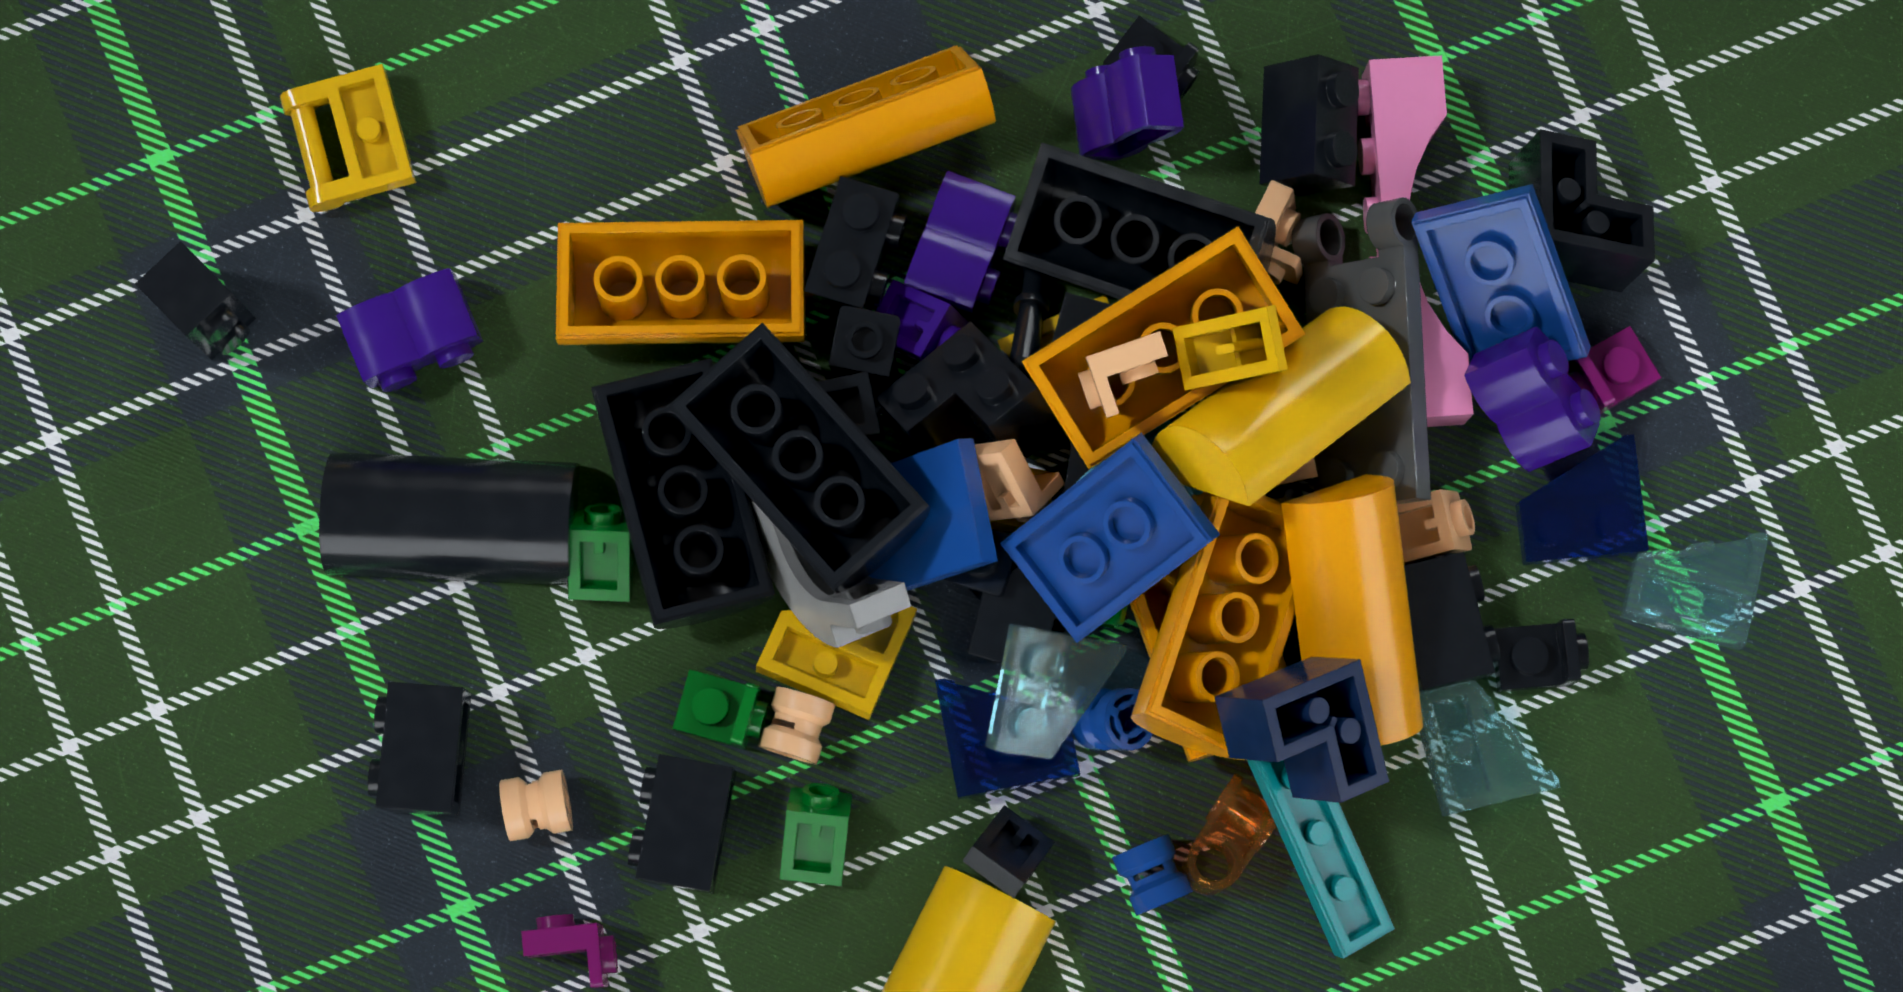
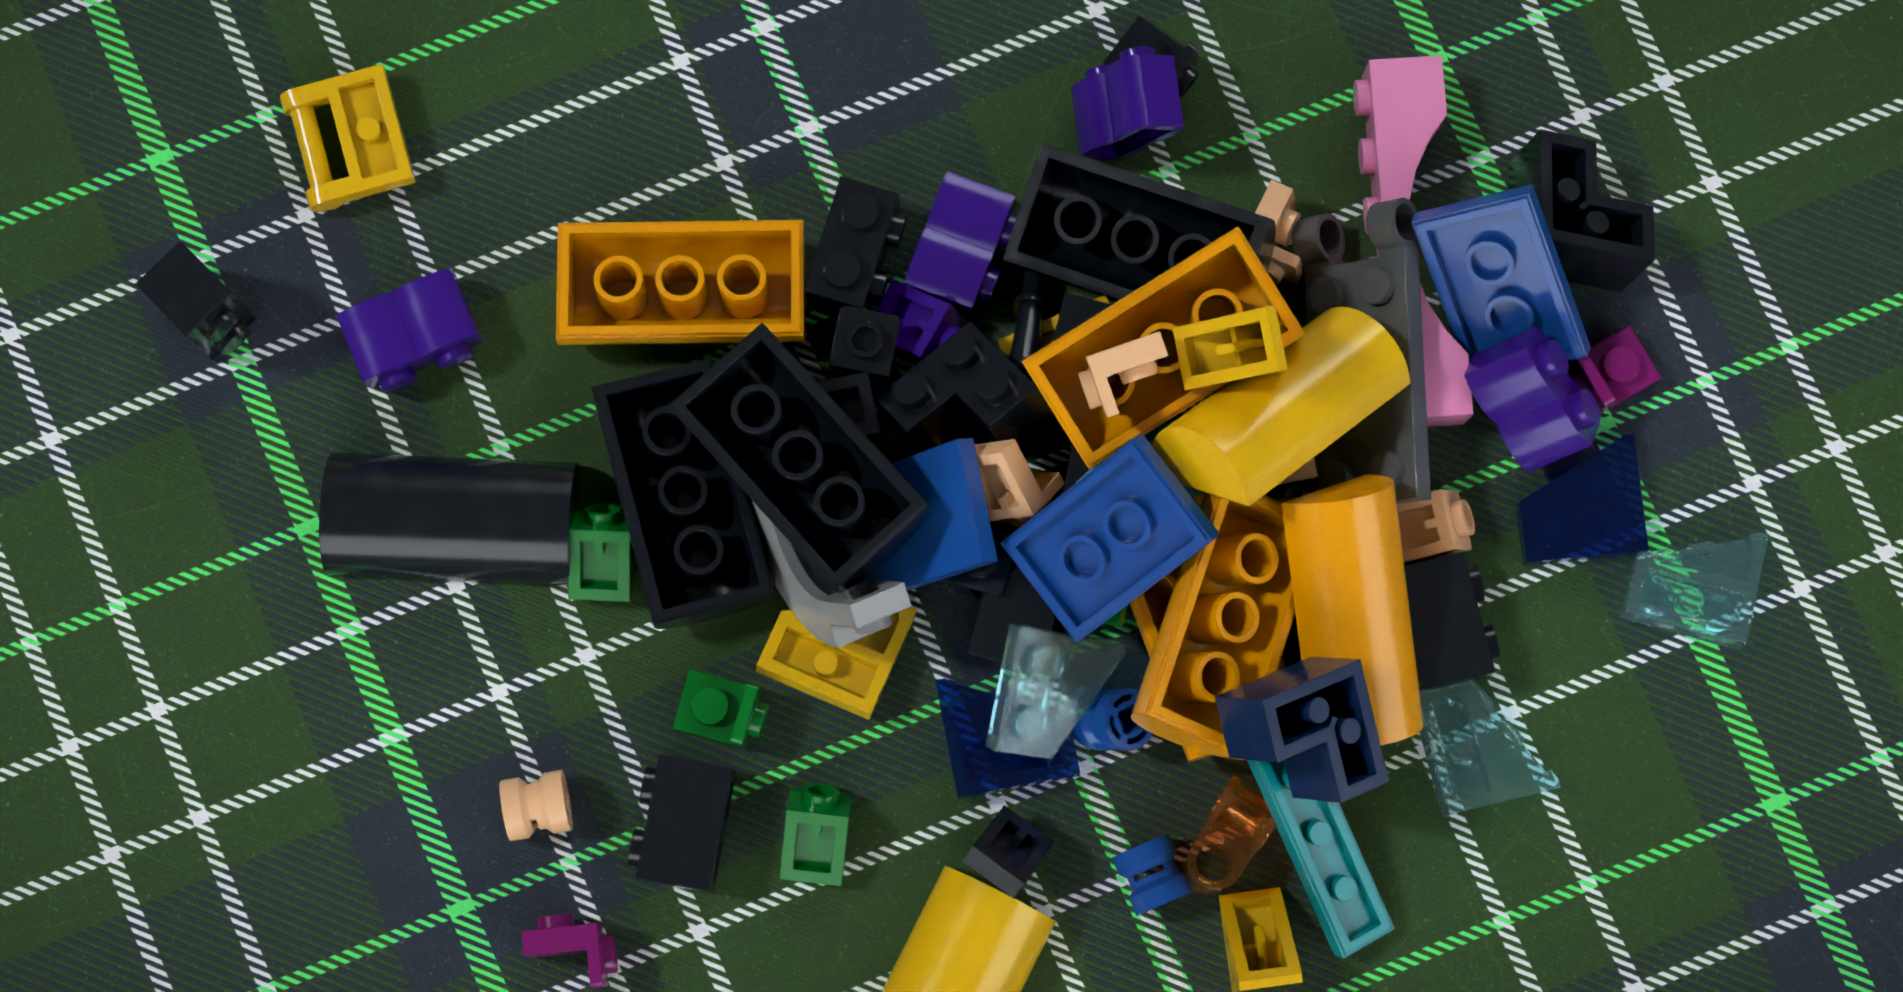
black brick [368,682,472,817] -> none
light orange brick [736,45,996,208] -> none
light nougat wheel [758,686,836,765] -> none
black brick [1259,54,1359,196] -> none
black bracket [1494,618,1589,692] -> none
none -> yellow slope [1219,887,1303,992]

